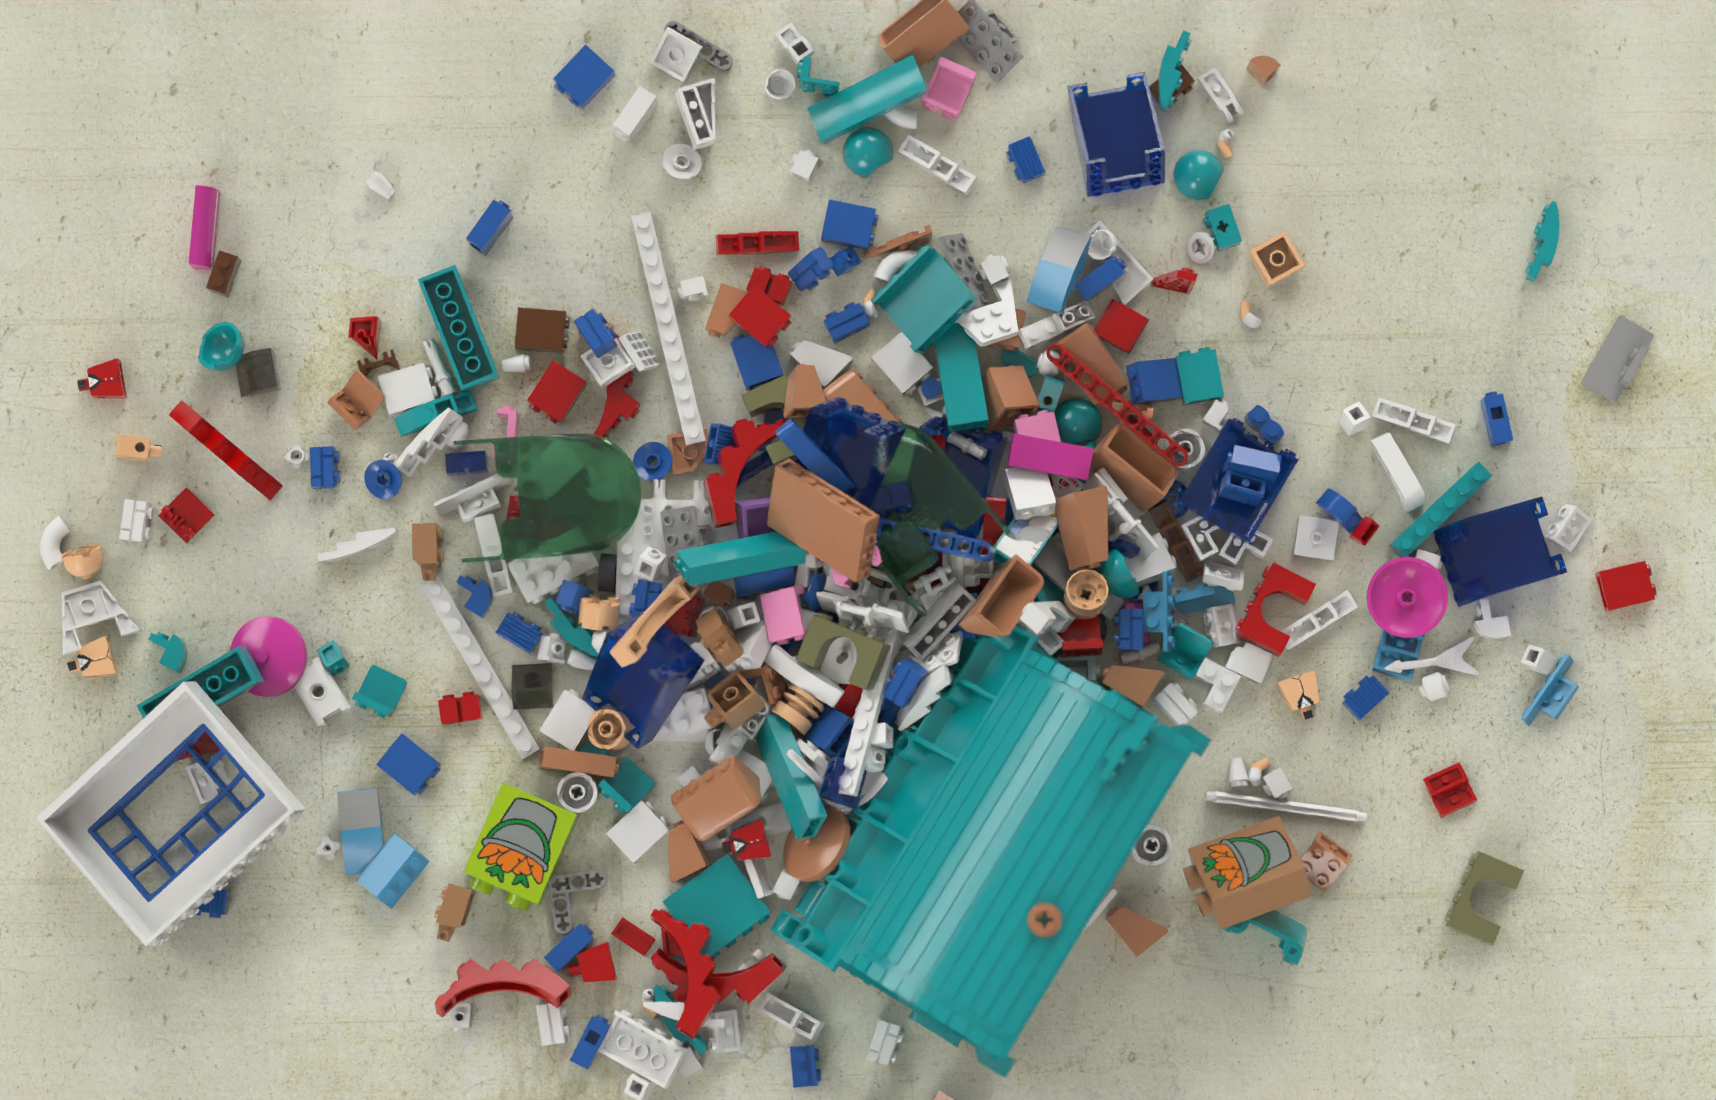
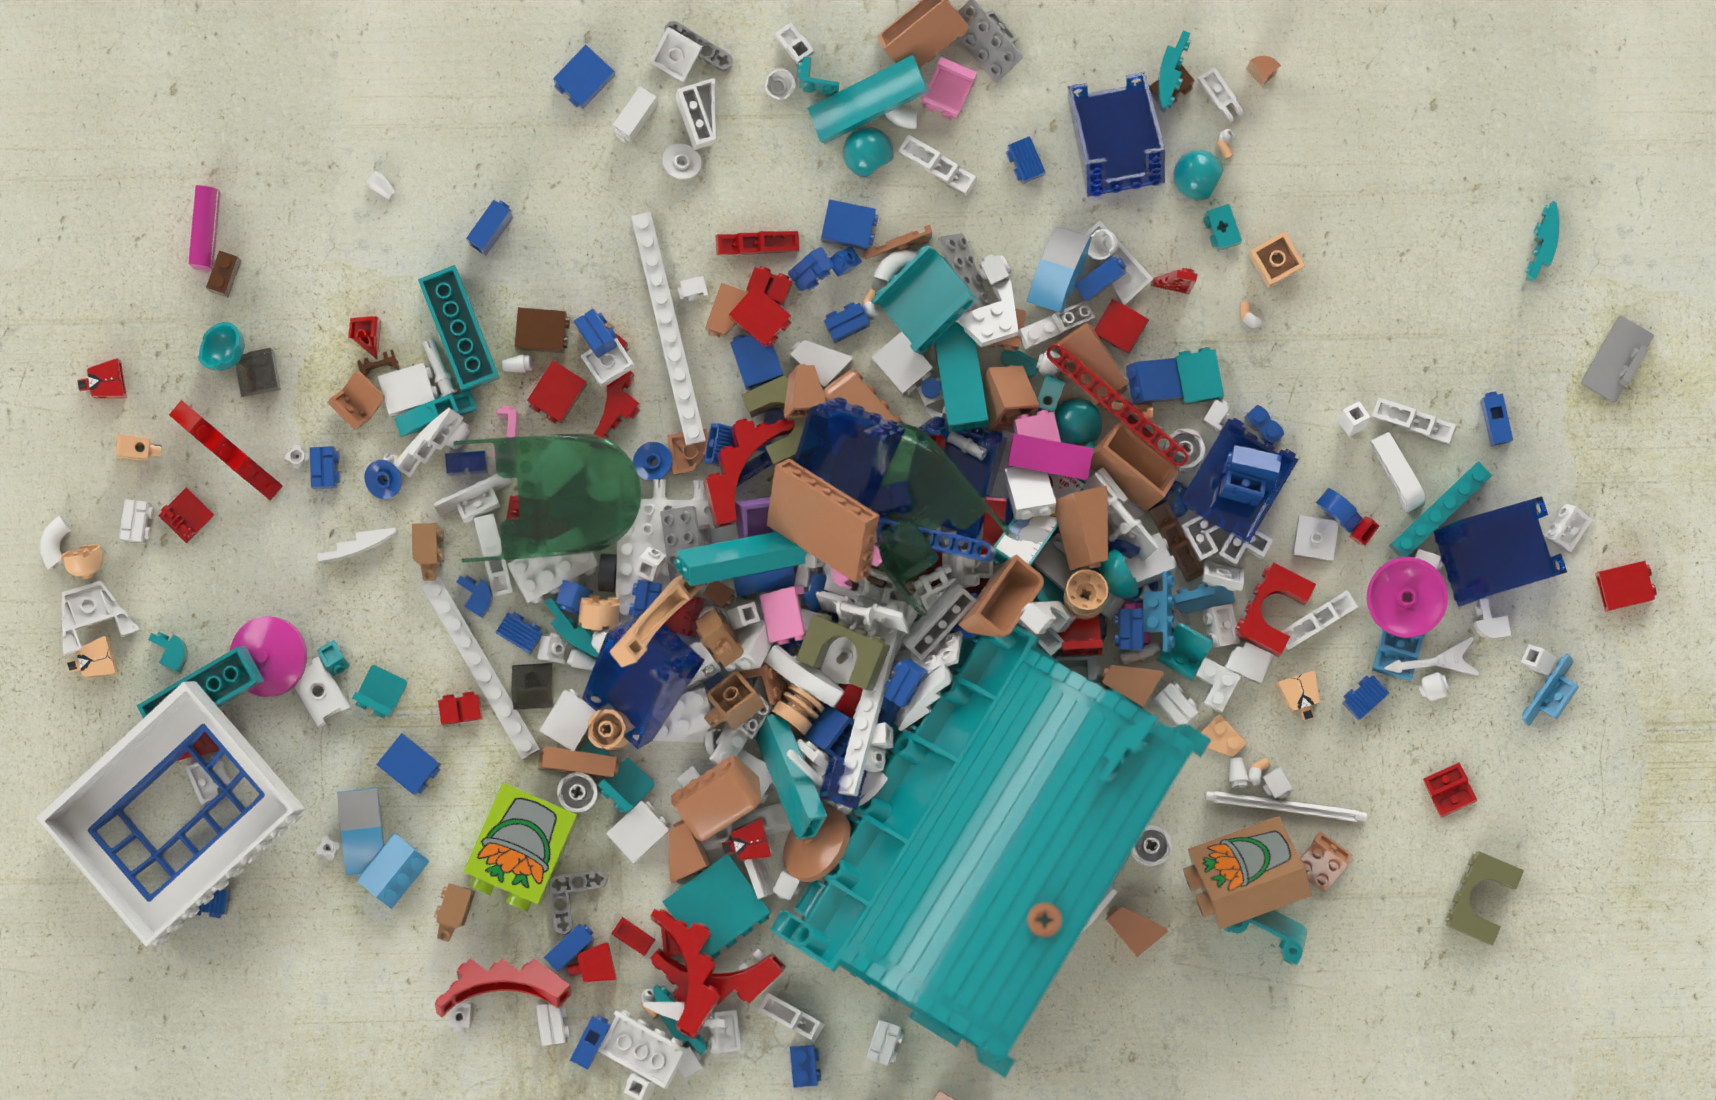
white tile [619,331,661,372] -> none
blue beam [775,418,855,494] -> none
white brick [790,150,819,183] -> none
white gear [1187,232,1217,264] -> none
none -> light nougat wing [1201,714,1247,757]

